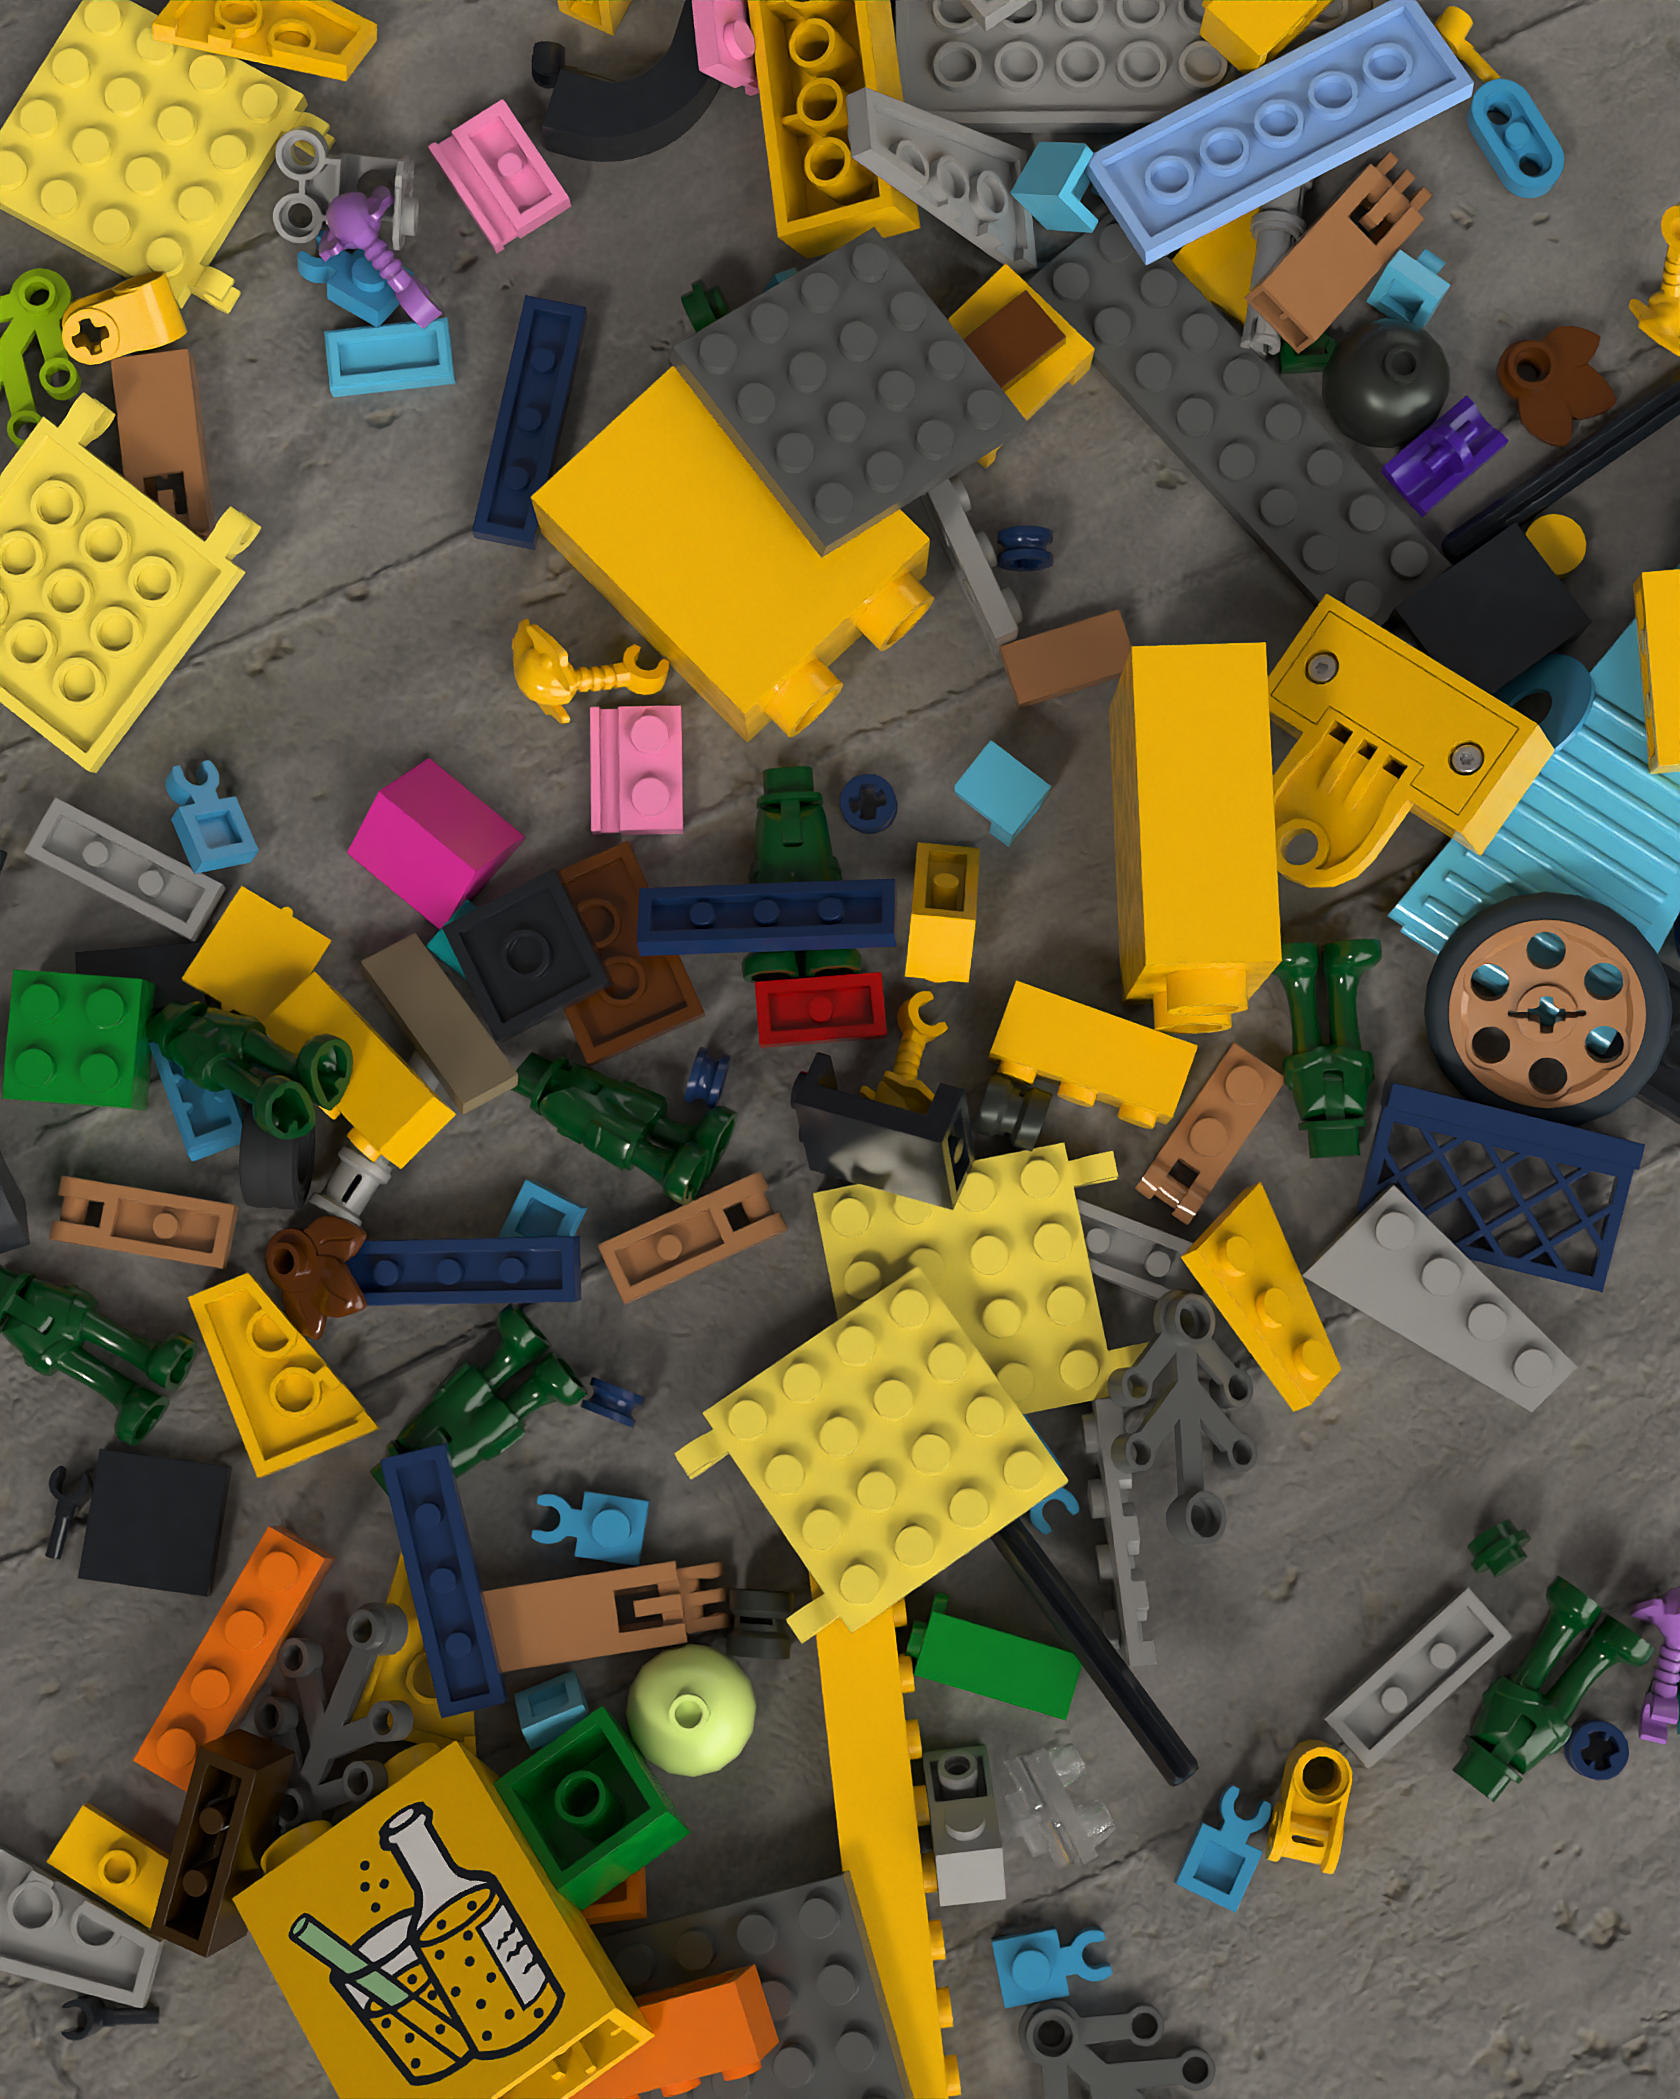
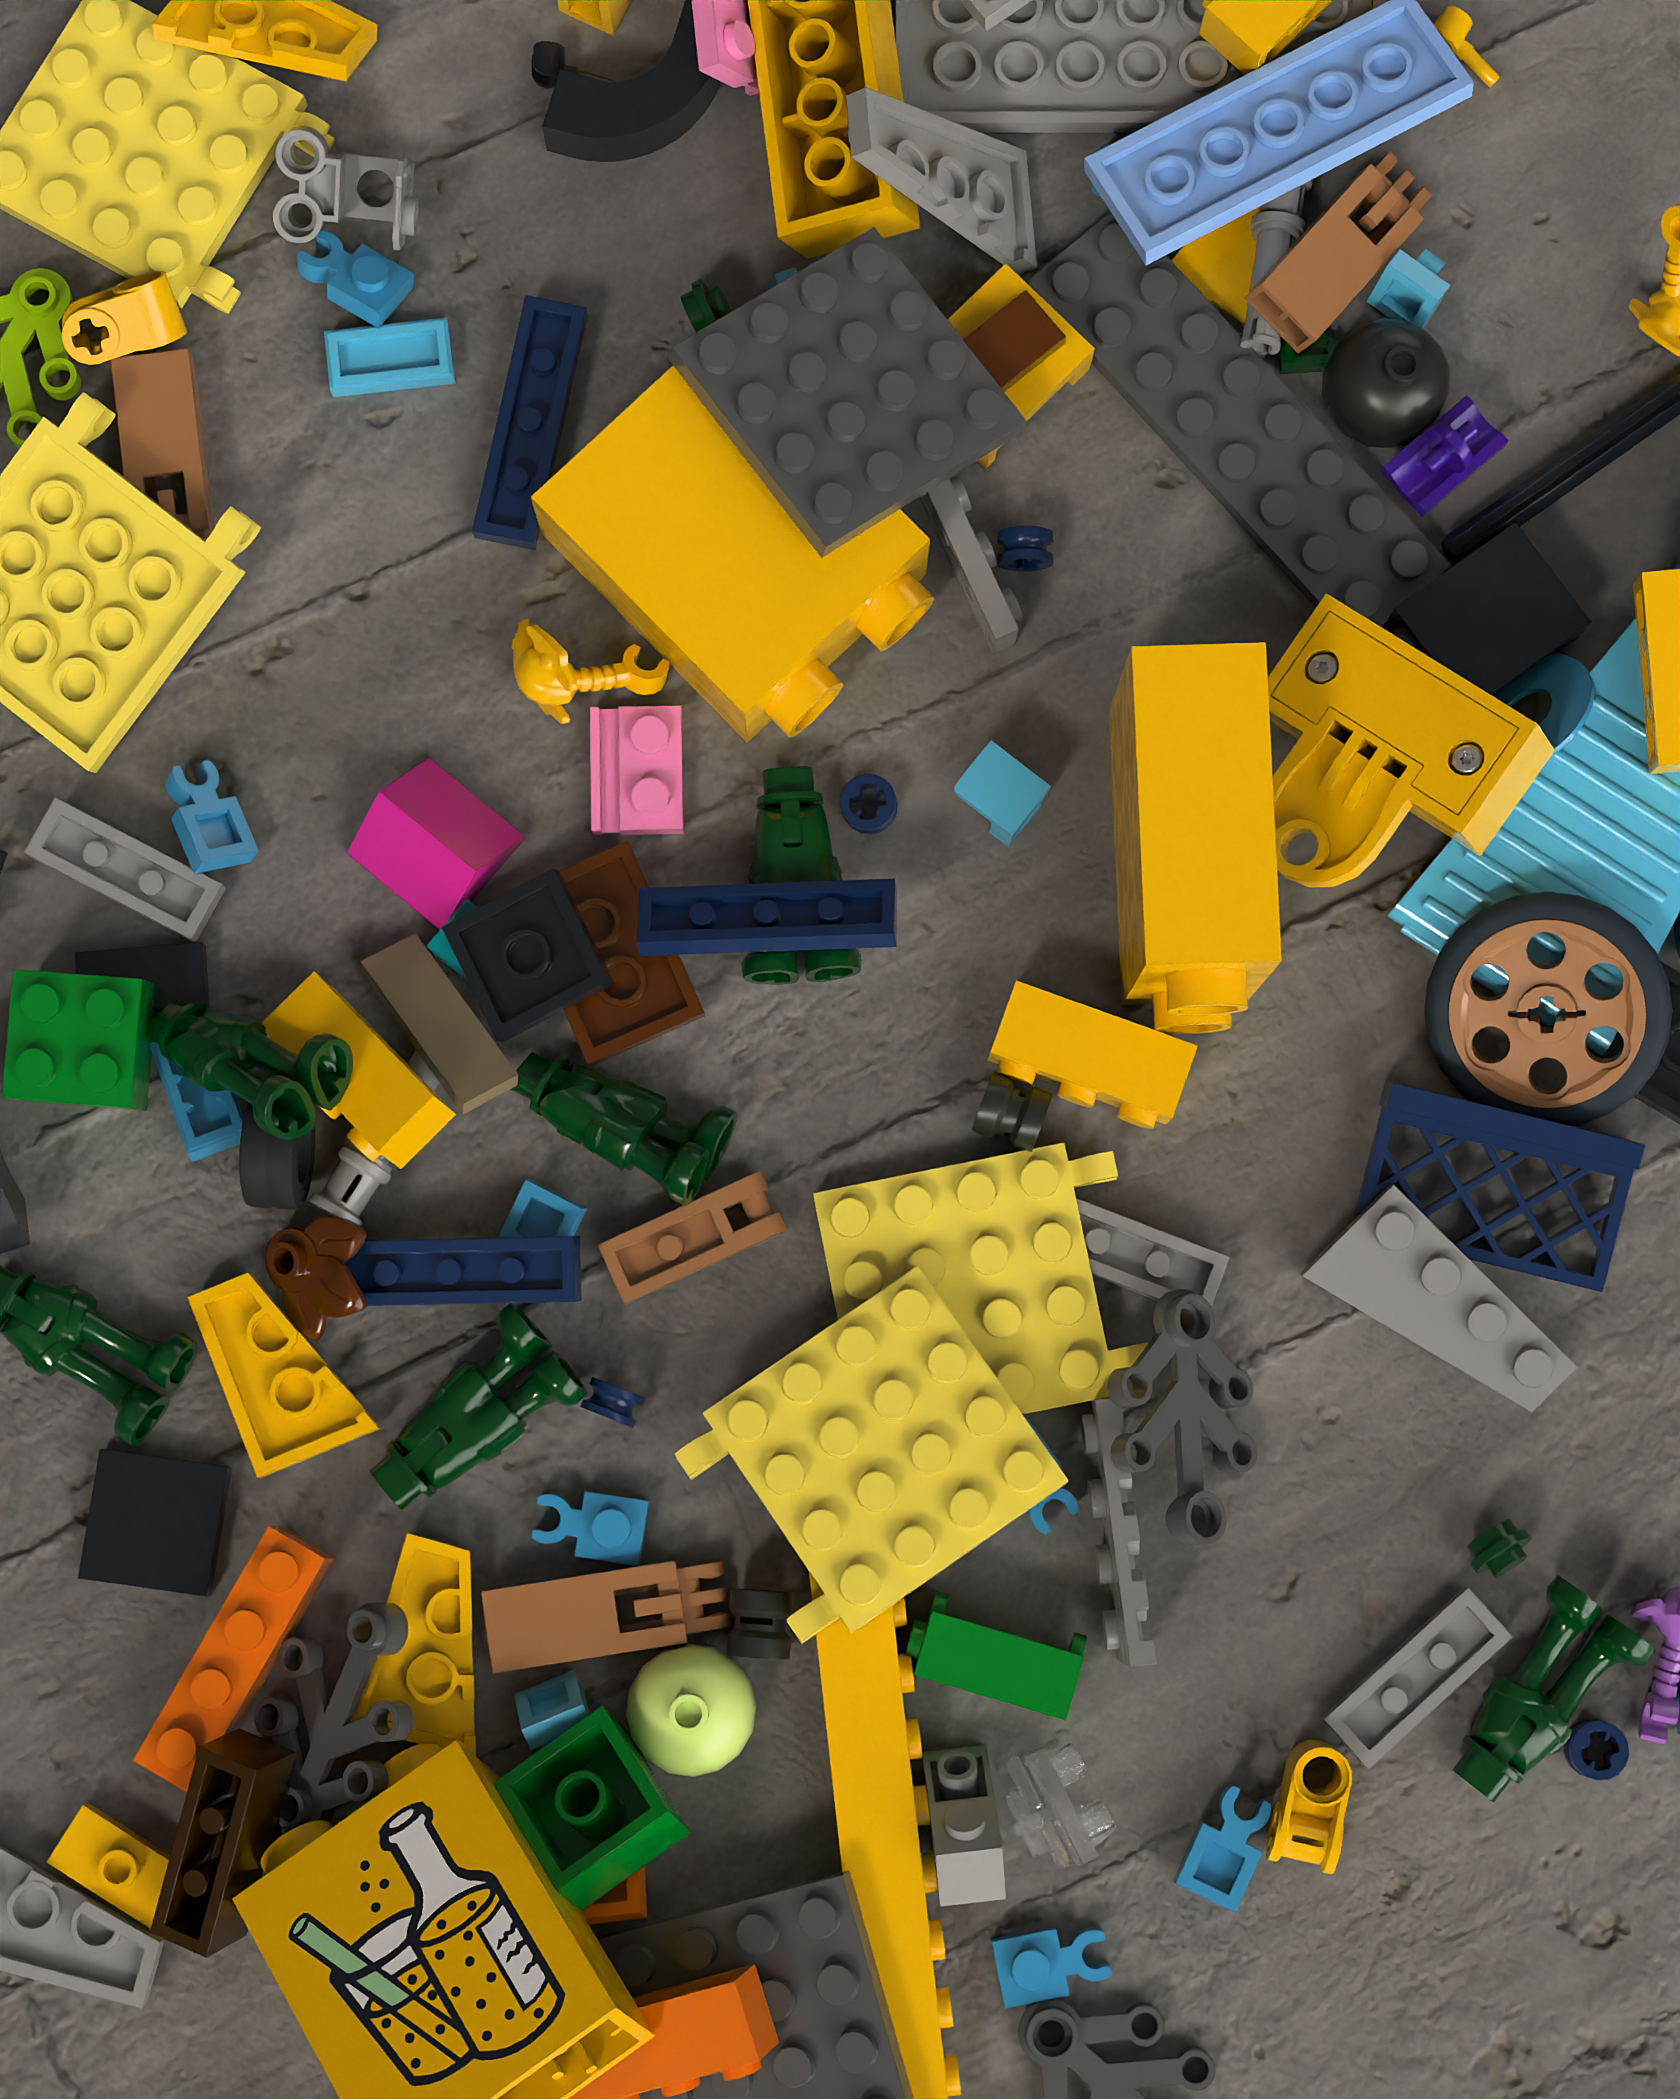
black hand [45,1466,93,1560] -> none
medium nougat plate [49,1176,239,1270] -> none
black hand [61,1995,160,2041] -> none
yellow piece [182,885,332,1023] -> none
medium lavender piece [318,185,442,329] -> none
dark blue plate [380,1442,508,1718] -> none
bright pink plate [428,99,571,254] -> none
dark blue bush [684,1046,731,1109] -> none
red plate [754,972,887,1048] -> none
black panel [790,1052,976,1210] -> none
yellow piece [859,991,948,1115] -> none
yellow slope [905,842,980,983] -> none
black axle [990,1517,1199,1787] -> none
medium nougat tile [999,609,1131,709] -> none
medium azure panel [1010,141,1099,233] -> none
medium nougat plate [1134,1042,1284,1225] -> none
yellow wing [1181,1181,1341,1412] -> none
dark green piece [1271,939,1382,1159] -> none
dark azure plate [1467,79,1564,198] -> none
reddish brown plate [1496,326,1617,447] -> none
yellow tile [1524,514,1586,579] -> none

